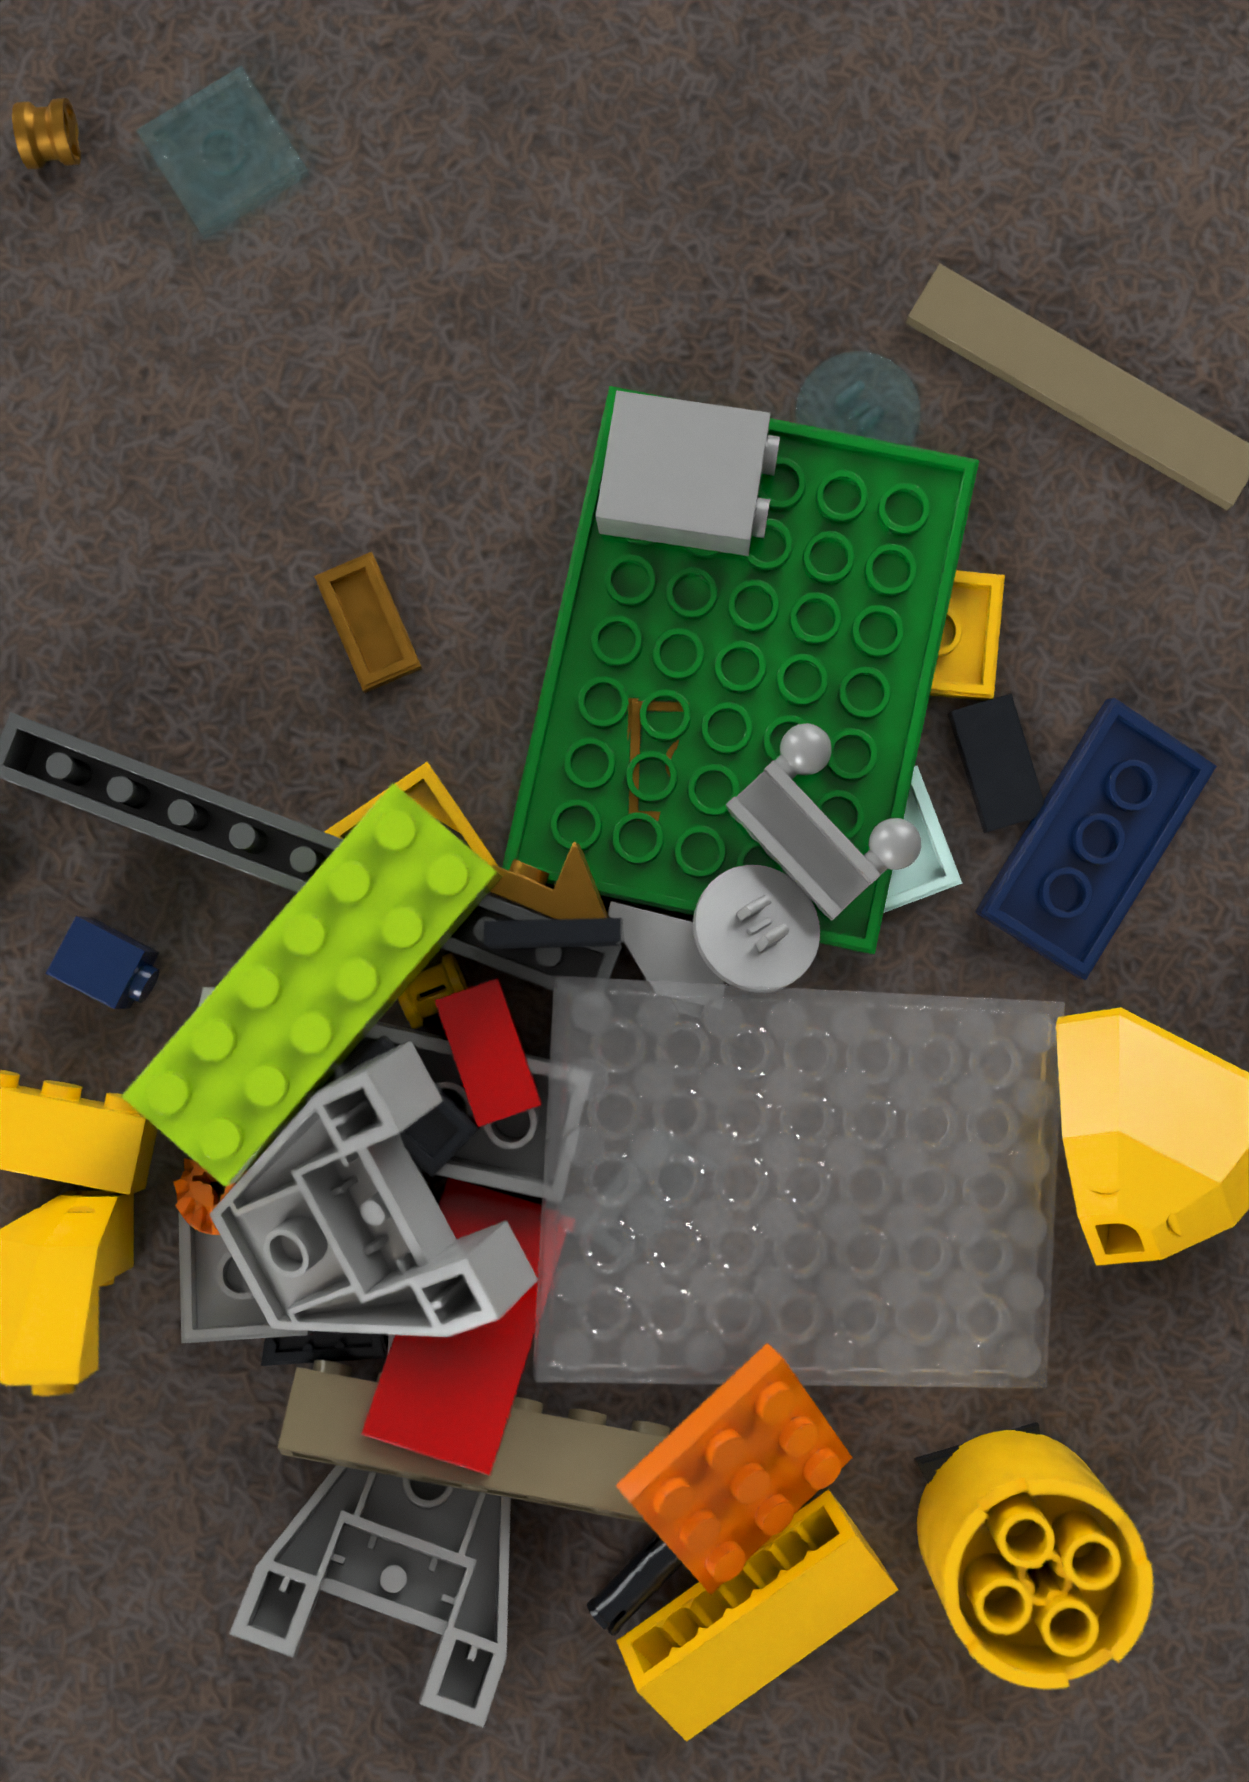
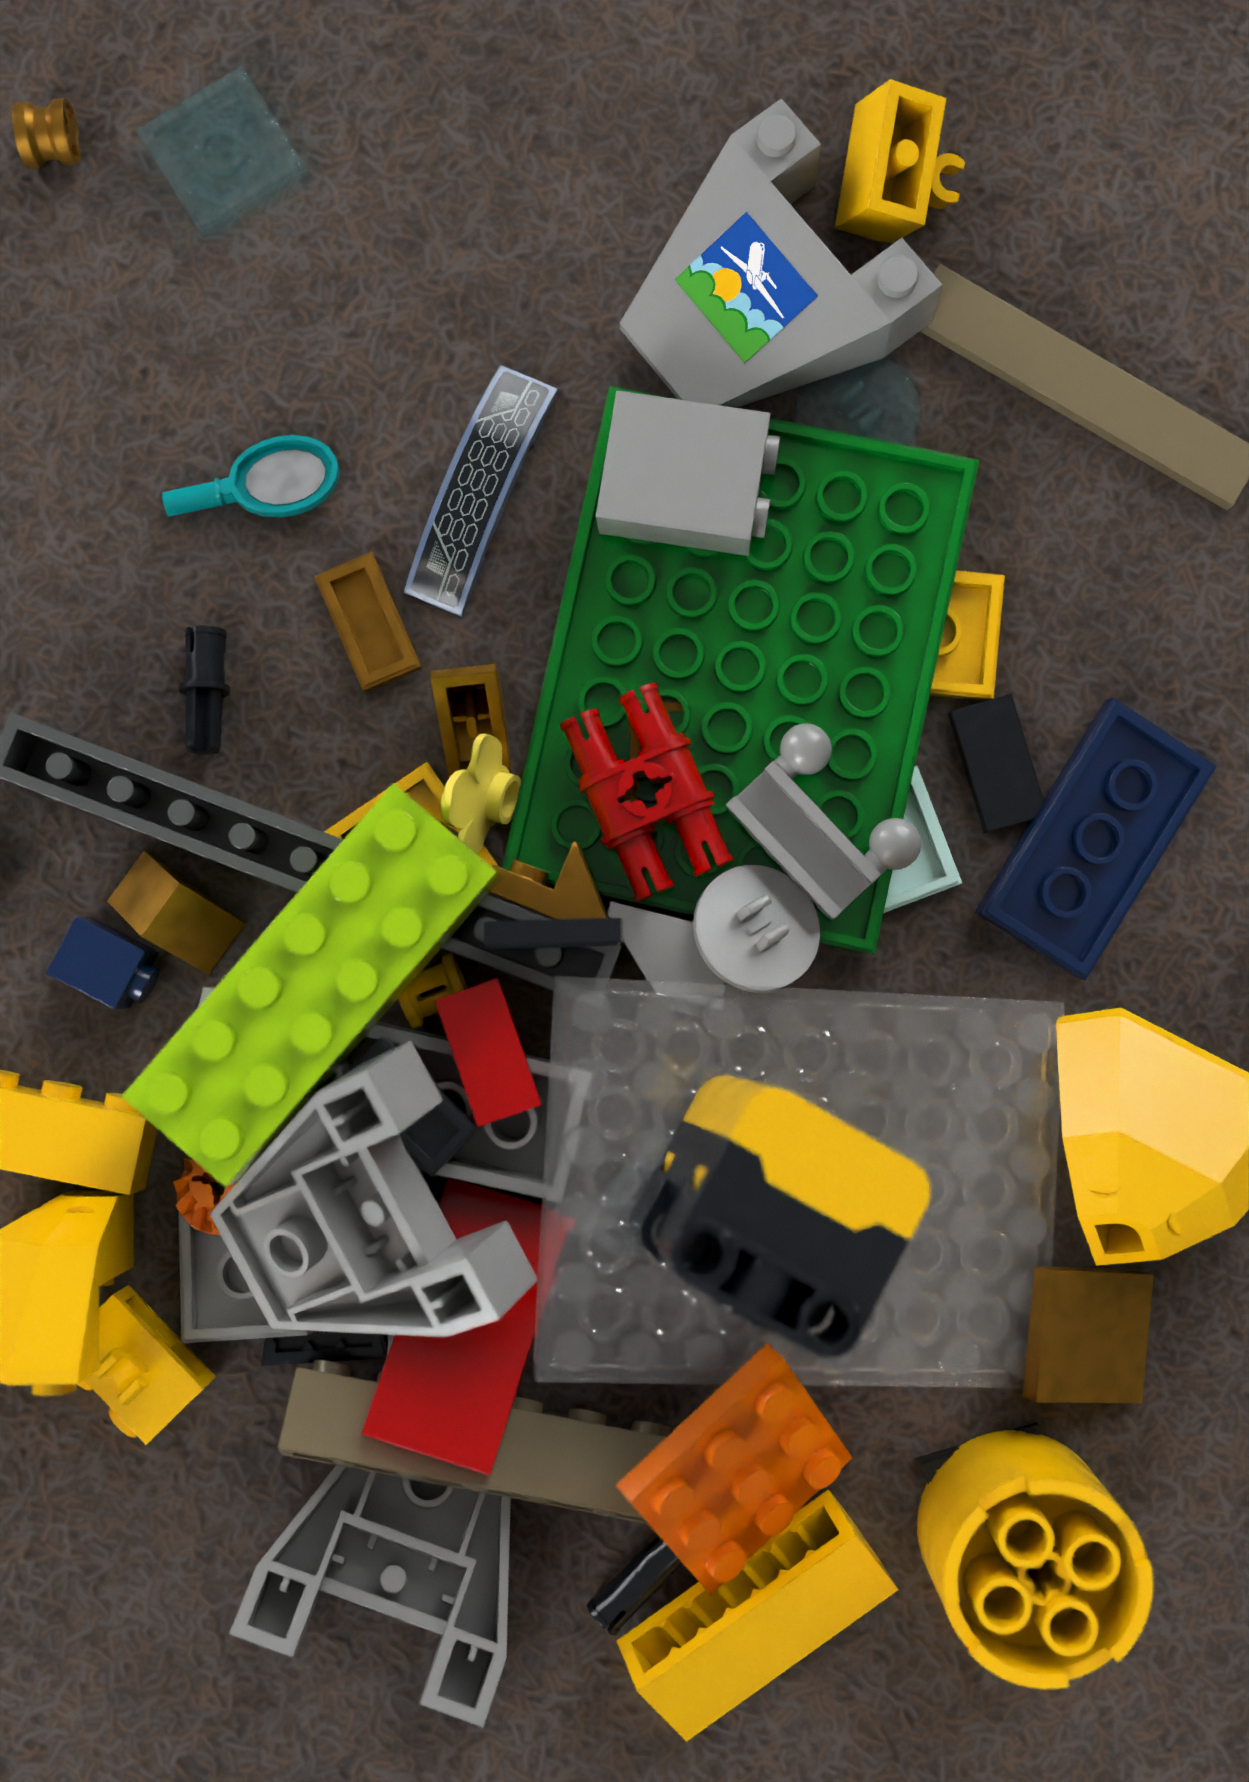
none -> yellow brick [77,1285,216,1445]
none -> pearl gold slope [107,850,247,975]
none -> teal piece [162,435,340,518]
none -> black axle [178,625,230,755]
none -> slope [404,365,558,617]
none -> pearl gold slope [430,664,512,778]
none -> light yellow plate [441,733,521,854]
none -> red pin [560,682,734,902]
none -> light grey wedge [619,98,943,408]
none -> black piece [629,1075,931,1359]
none -> yellow brick [835,79,965,243]
none -> pearl gold tile [1022,1266,1154,1403]

